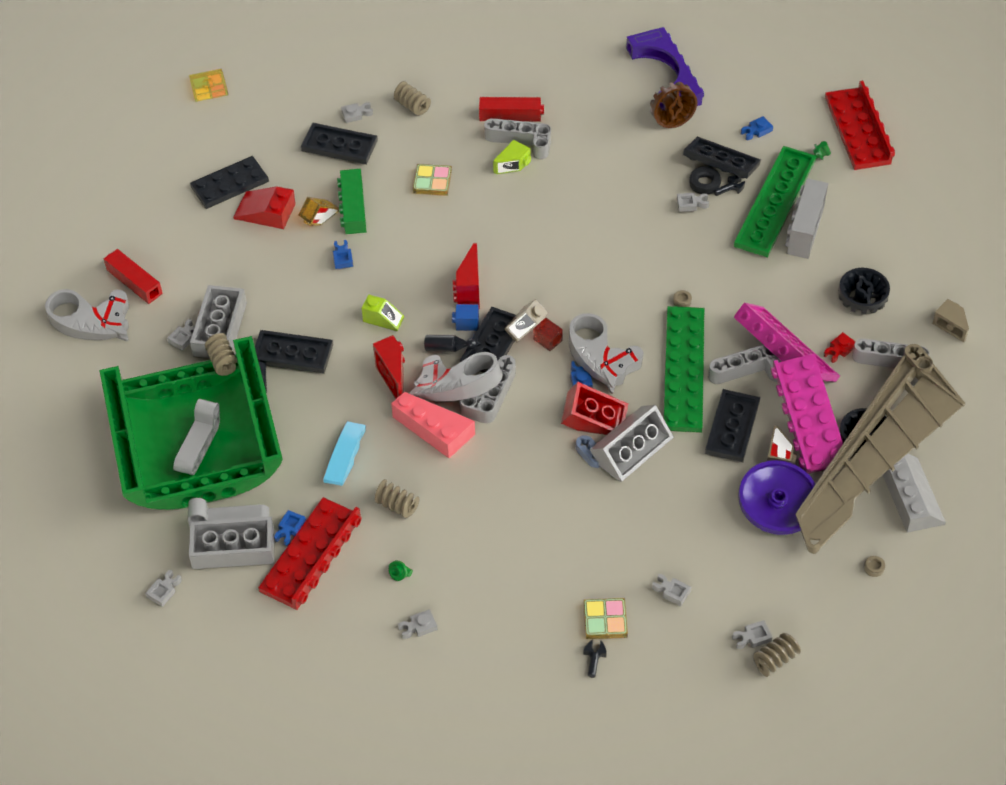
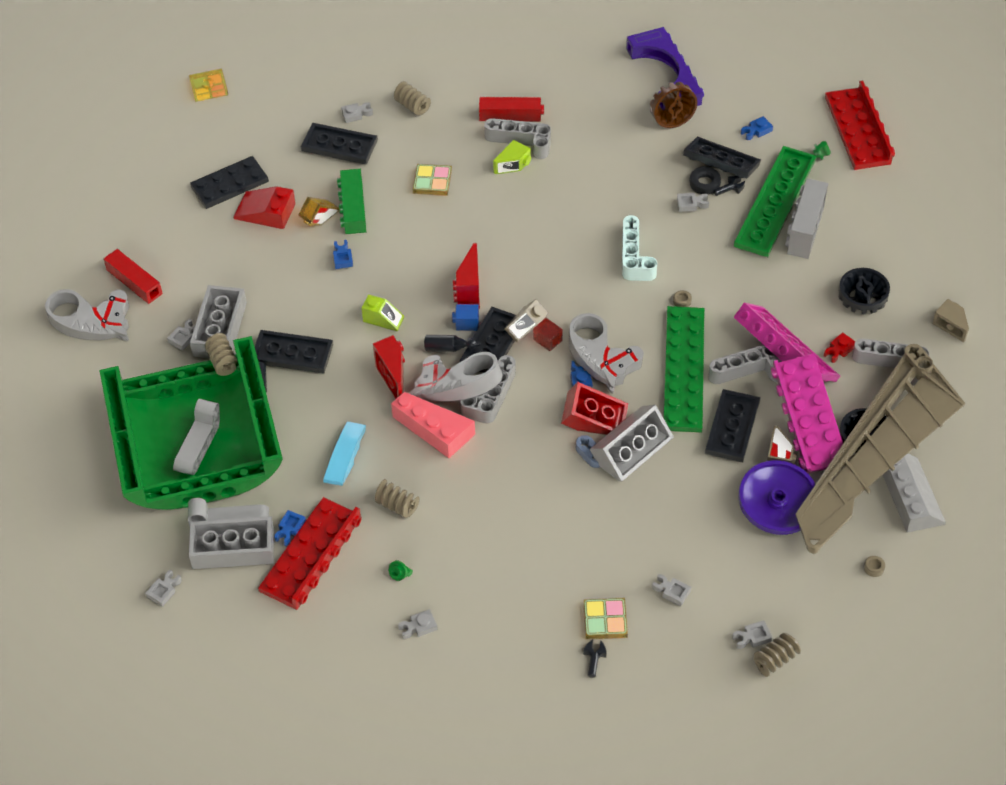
none -> light aqua beam [622,215,657,281]

